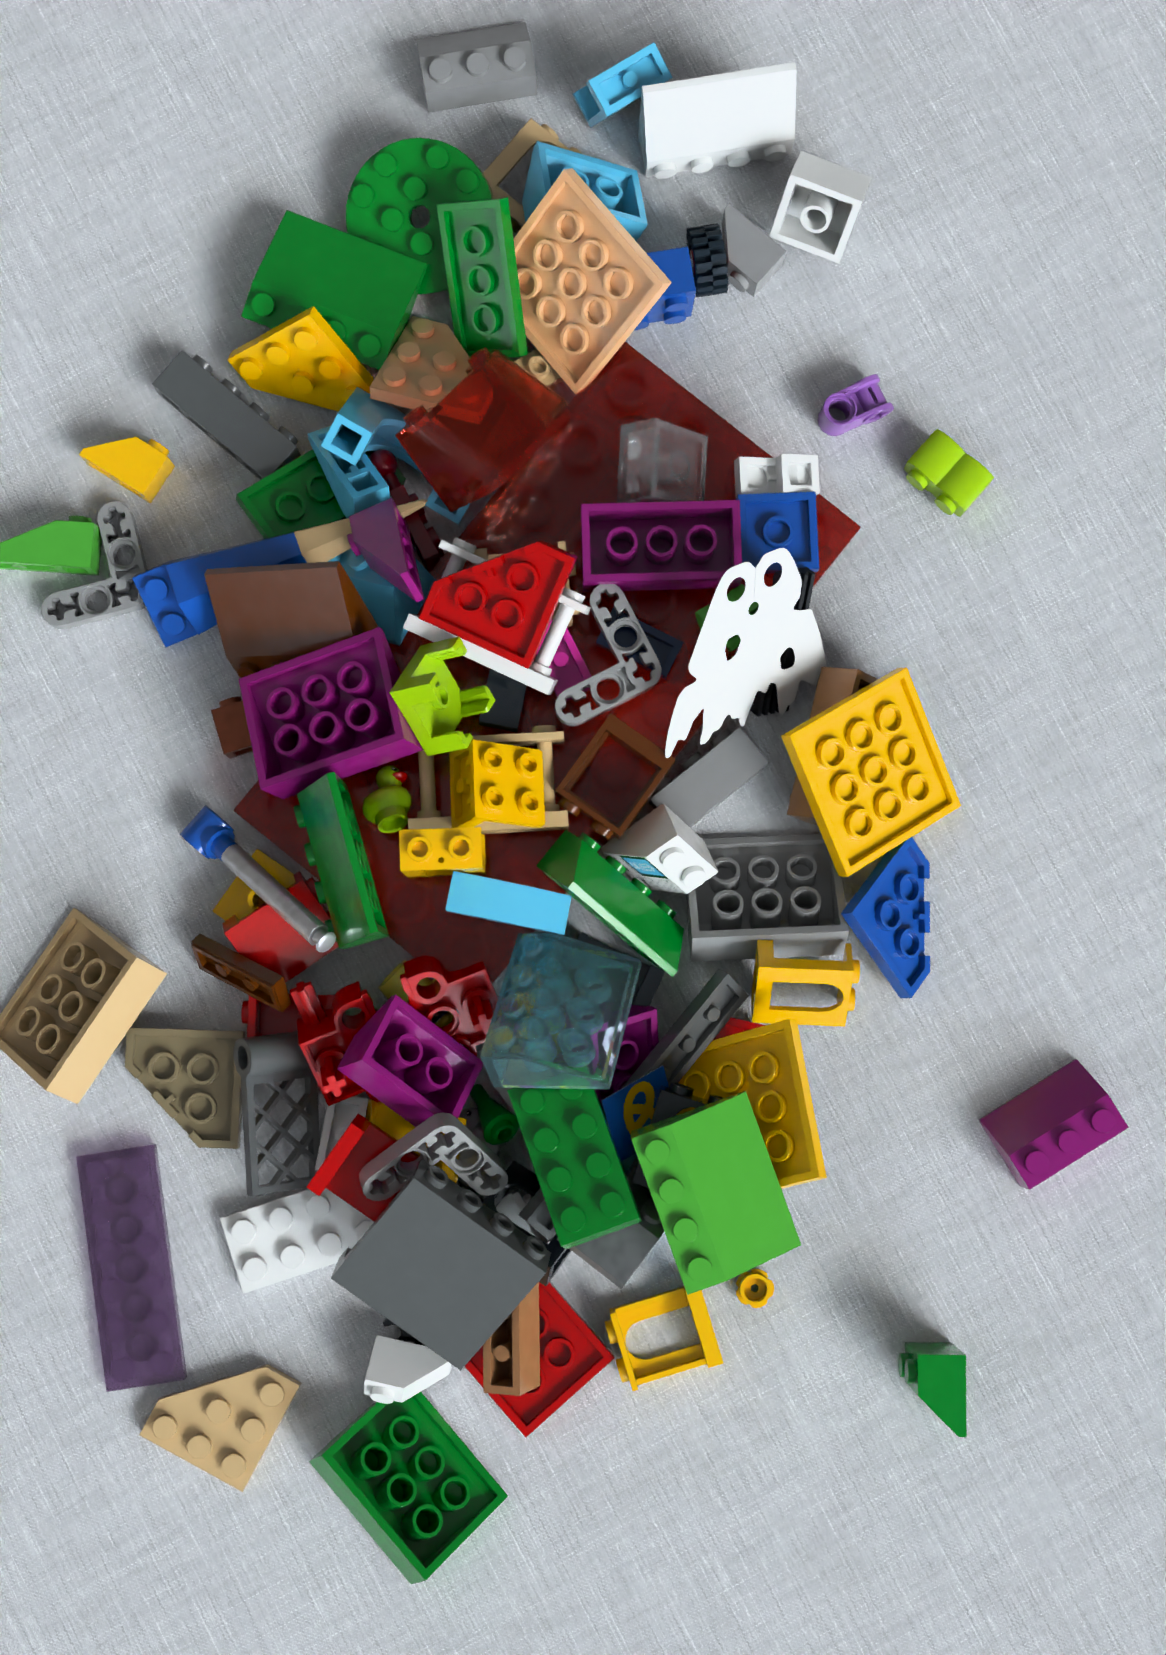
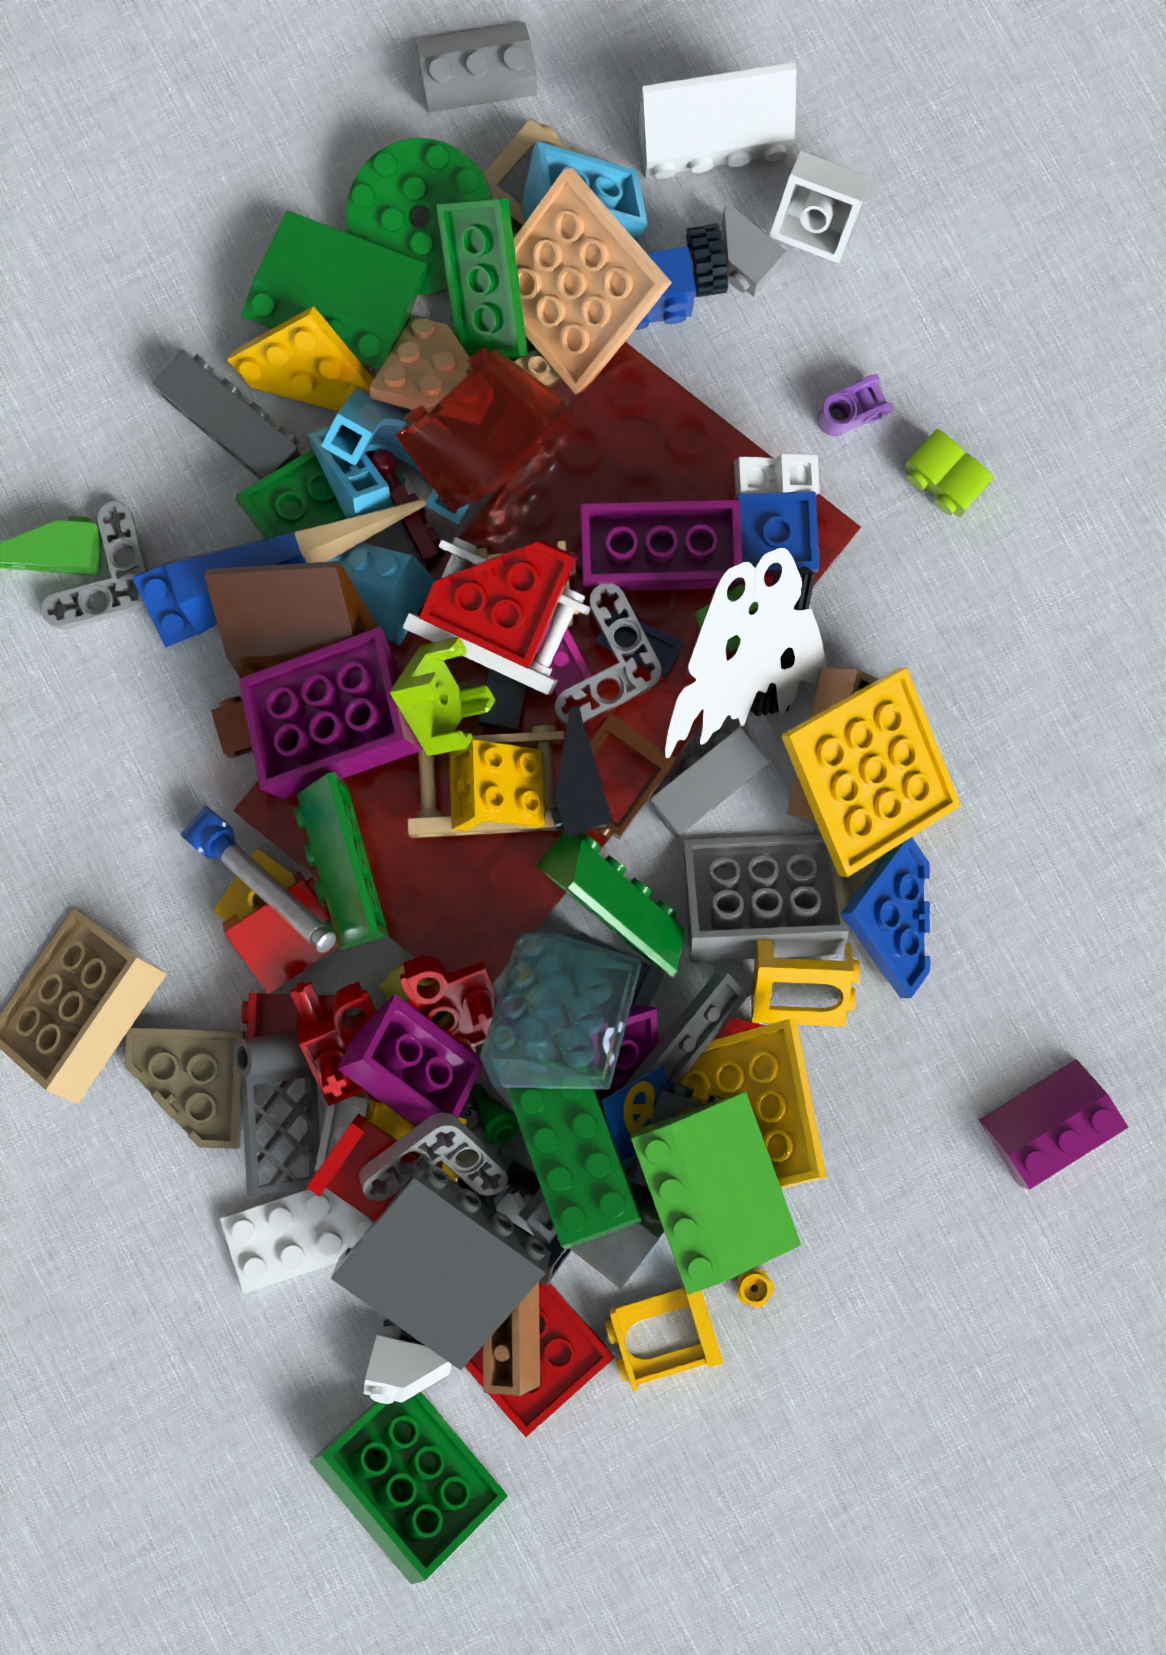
clear purple plate [76,1144,187,1392] -> none
yellow slope [79,437,175,504] -> none
tan plate [139,1364,301,1492] -> none
reddish brown tile [191,933,292,1012] -> none
magenta slope [347,498,424,602] -> none
lime animal [363,765,411,833] -> none
yellow panel [399,827,486,878] -> none
medium azure slope [445,871,572,935] -> none
medium azure panel [573,42,673,128] -> none
white slope [601,803,718,894] -> none
clear slope [617,418,708,503] -> none
green slope [898,1342,967,1437] -> none
none -> black slope [550,705,613,838]

